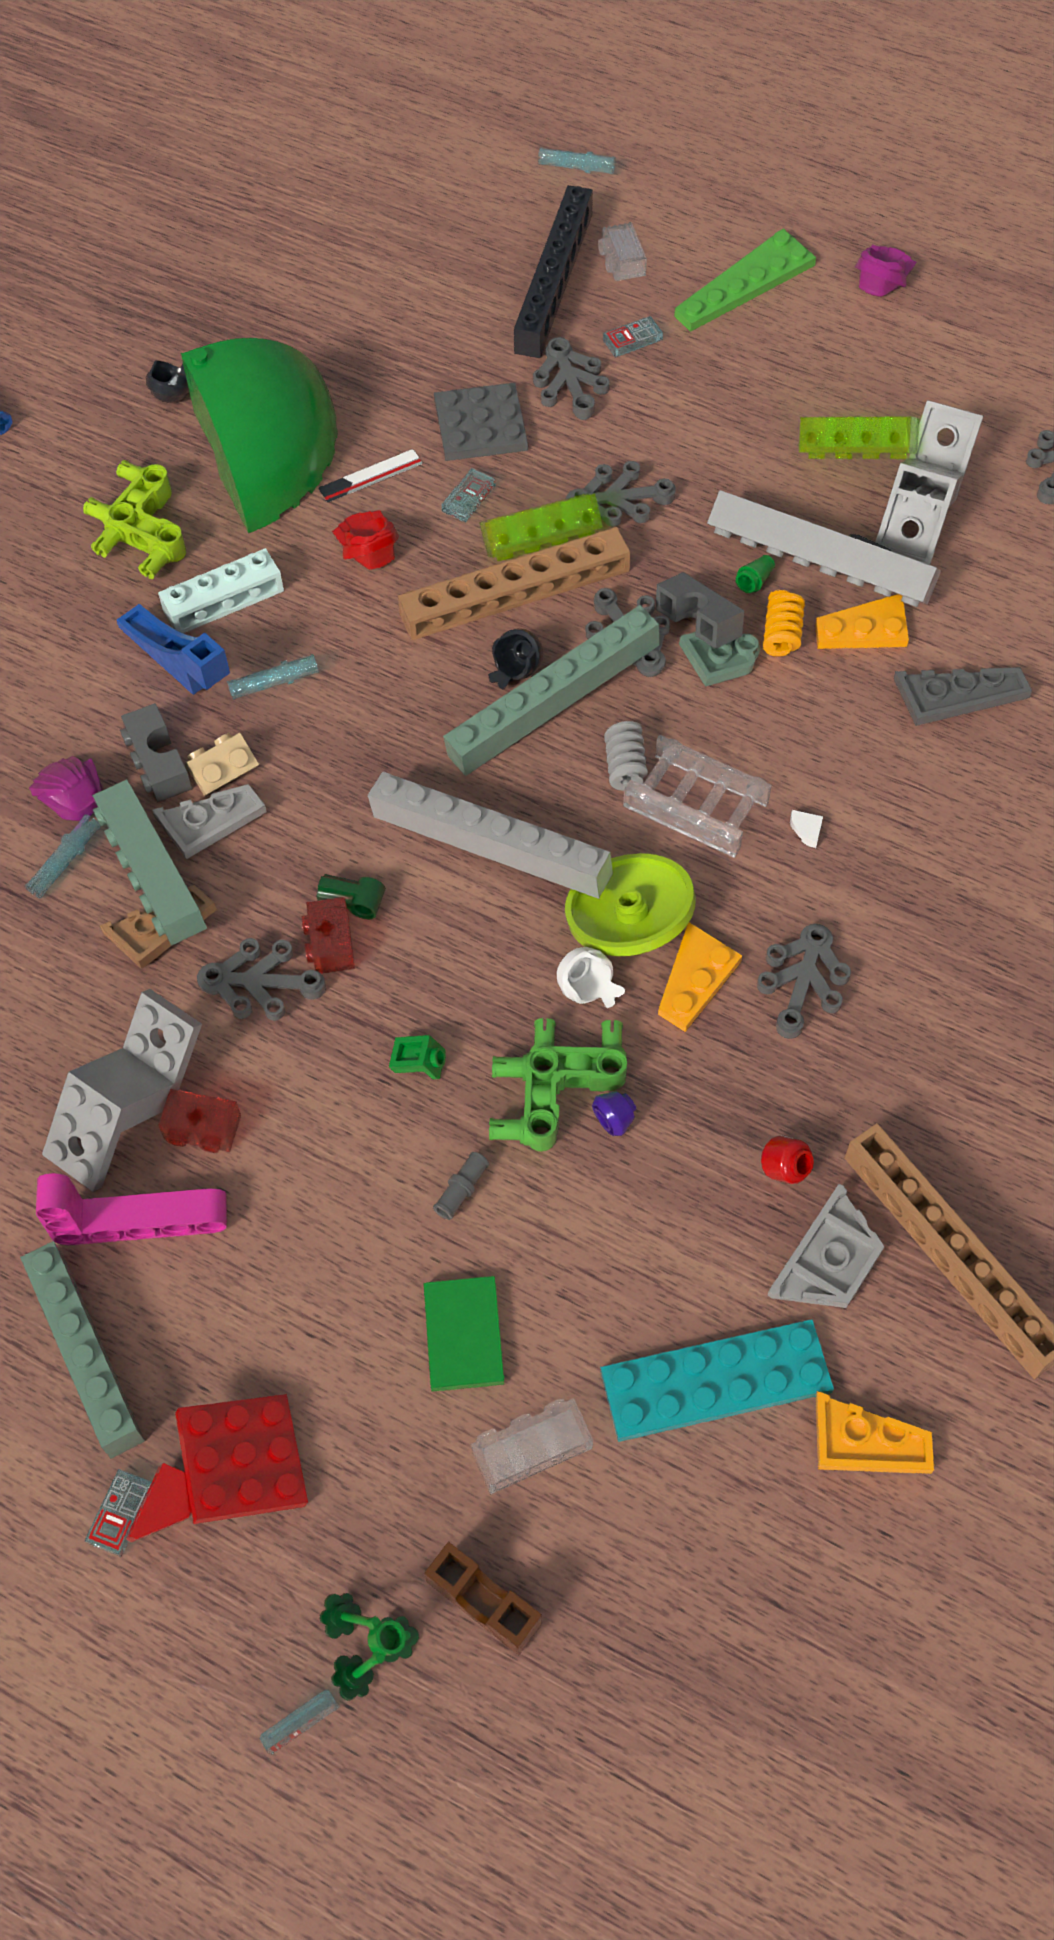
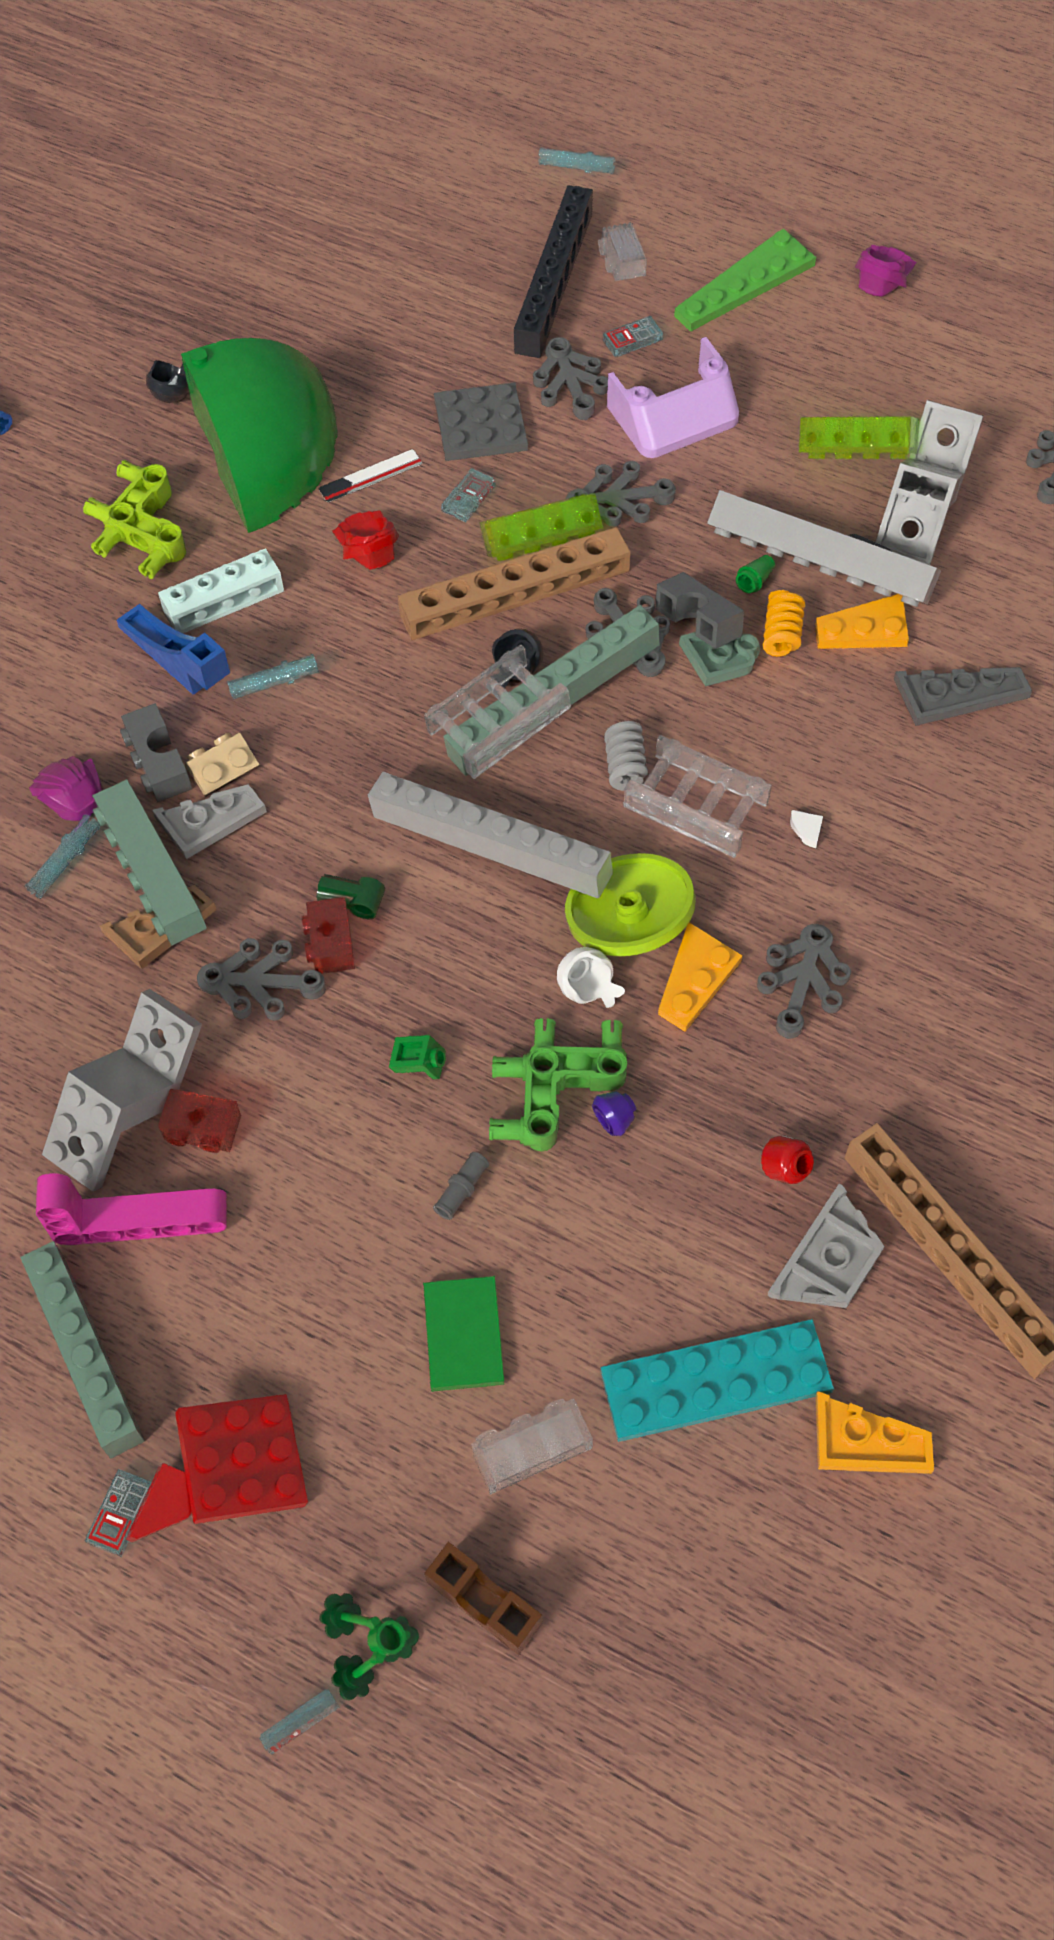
none -> clear fence [424,644,571,779]
none -> lavender windscreen [607,337,739,458]

